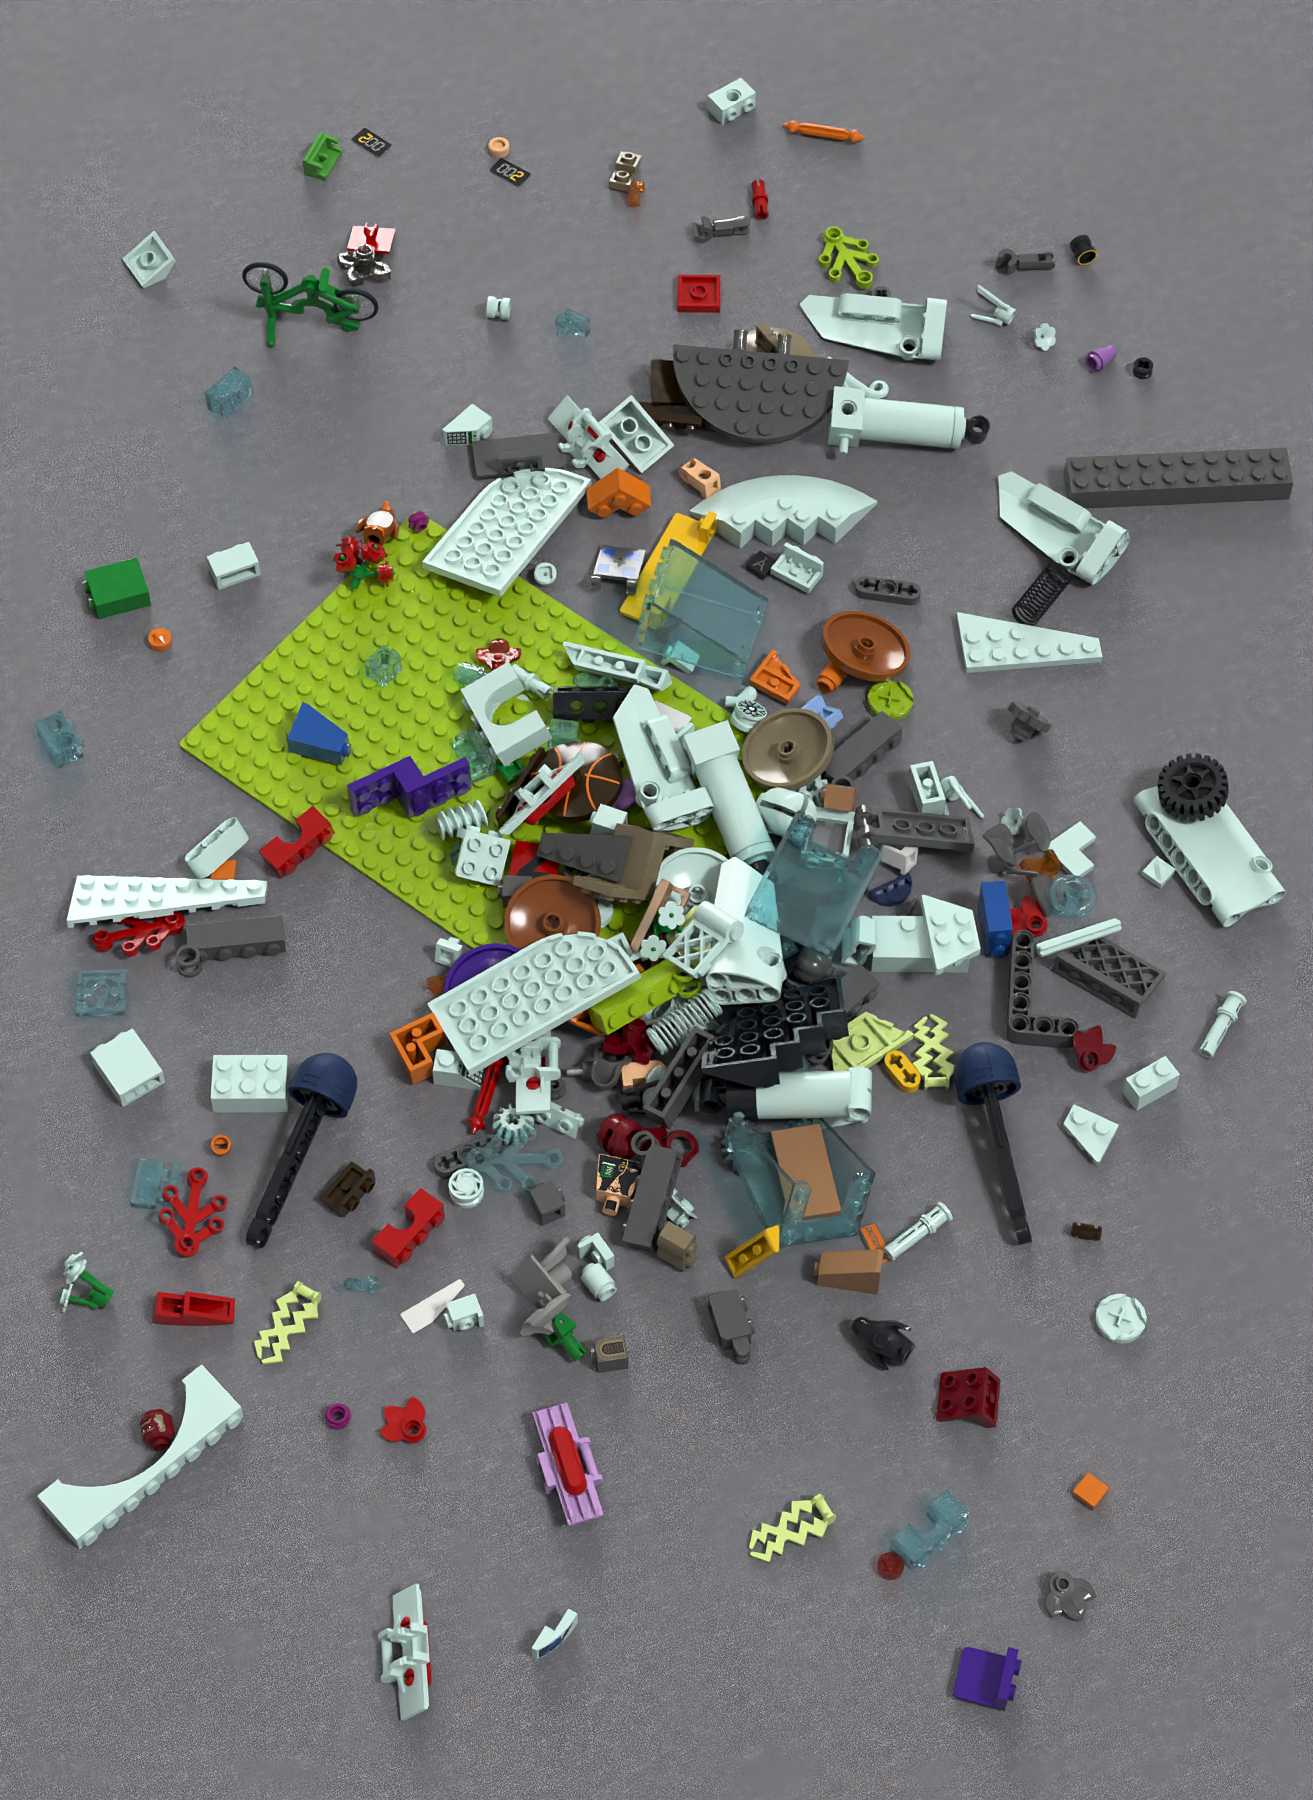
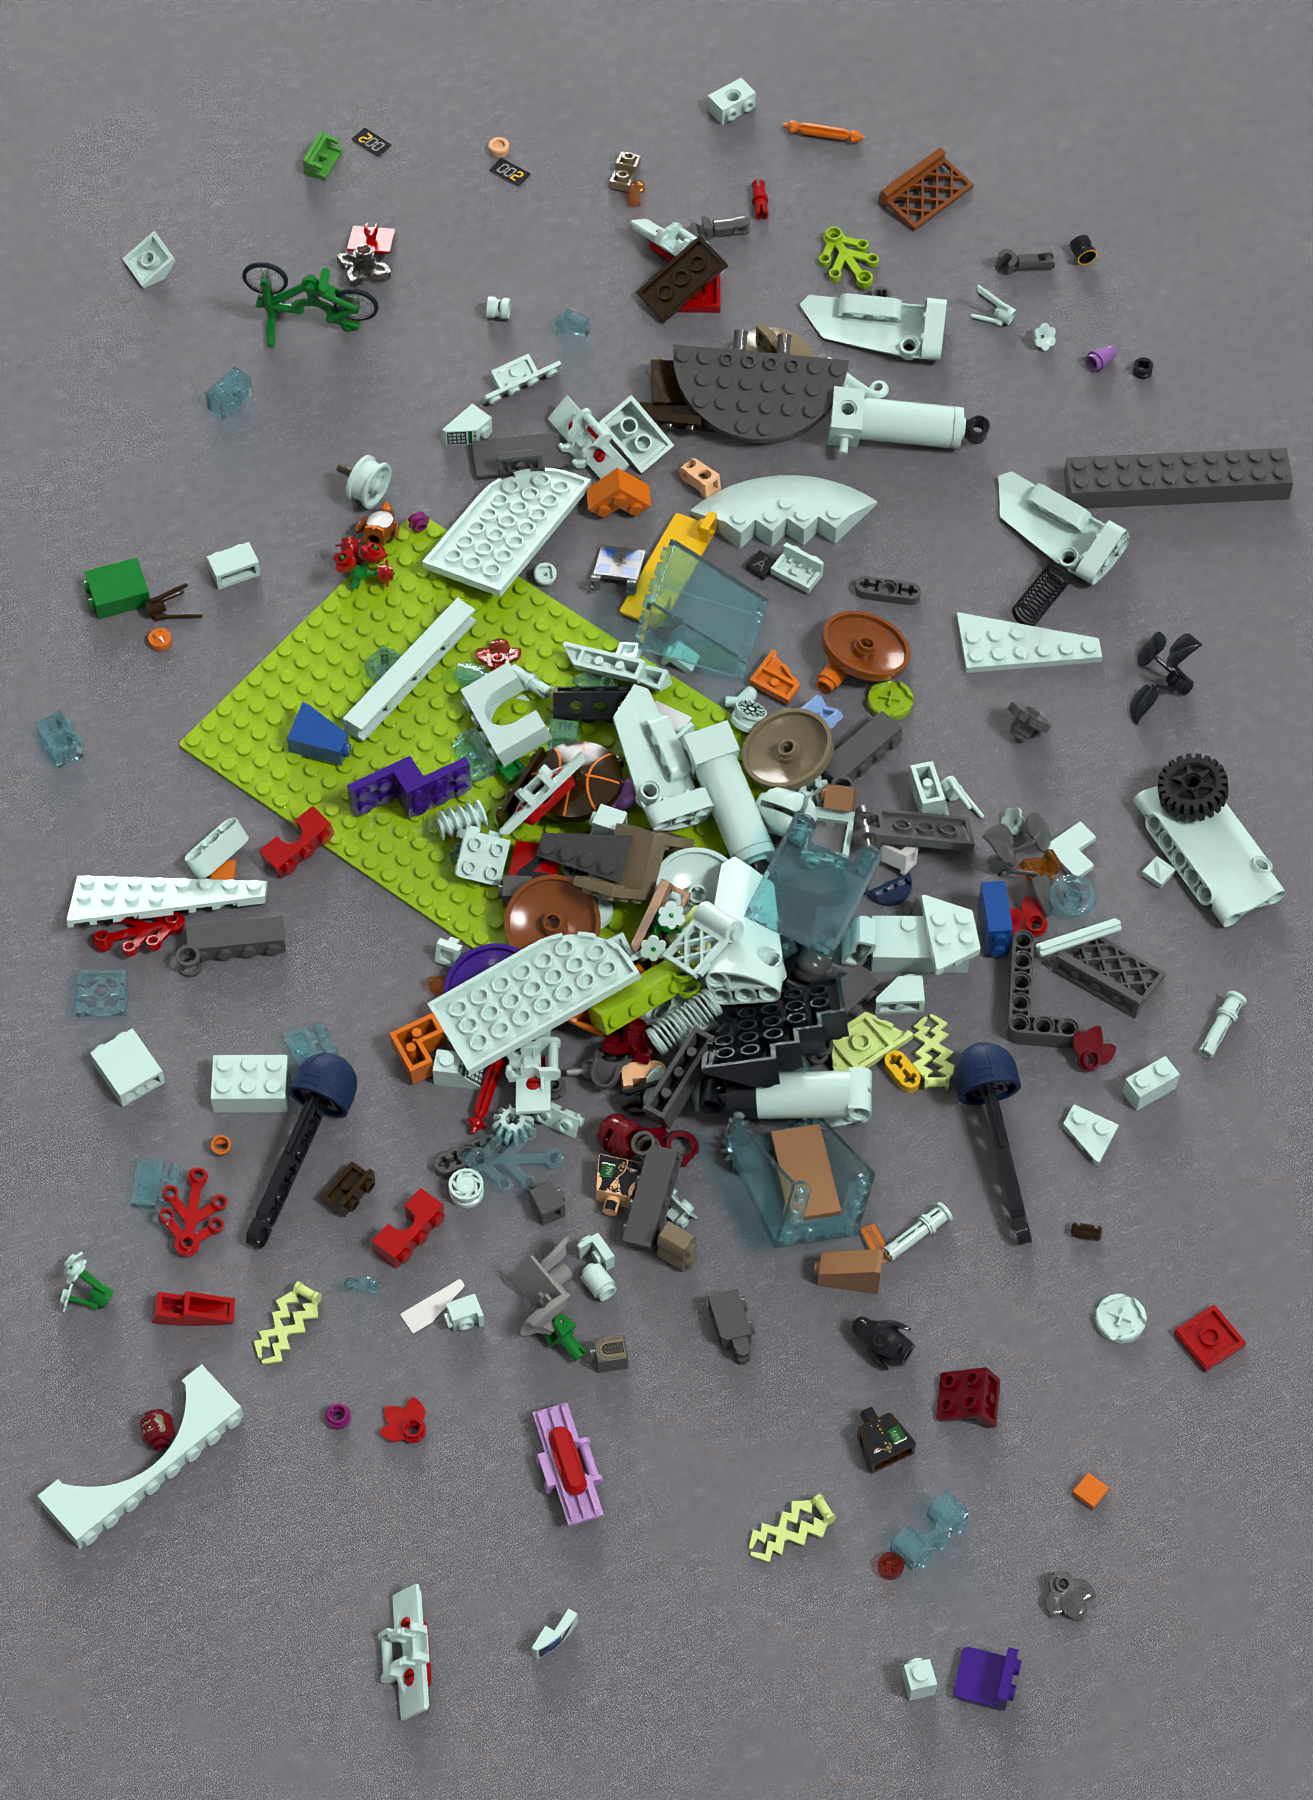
yellow slope [725,1225,779,1279] -> none
none -> dark brown plant [144,583,203,621]
none -> clear light blue plate [283,1022,339,1068]
none -> light aqua wheel [337,455,392,509]
none -> light aqua tile [343,597,476,742]
none -> light aqua bracket [480,353,562,405]
none -> light aqua tile [616,642,643,659]
none -> light aqua piece [630,219,724,273]
none -> dark brown tile [636,235,728,323]
none -> torso [857,1407,916,1474]
none -> light aqua slope [875,974,925,1014]
none -> dark orange fence [878,147,974,231]
none -> light aqua brick [902,1658,937,1701]
none -> black plant [1130,632,1203,725]
none -> red tile [1173,1304,1246,1373]

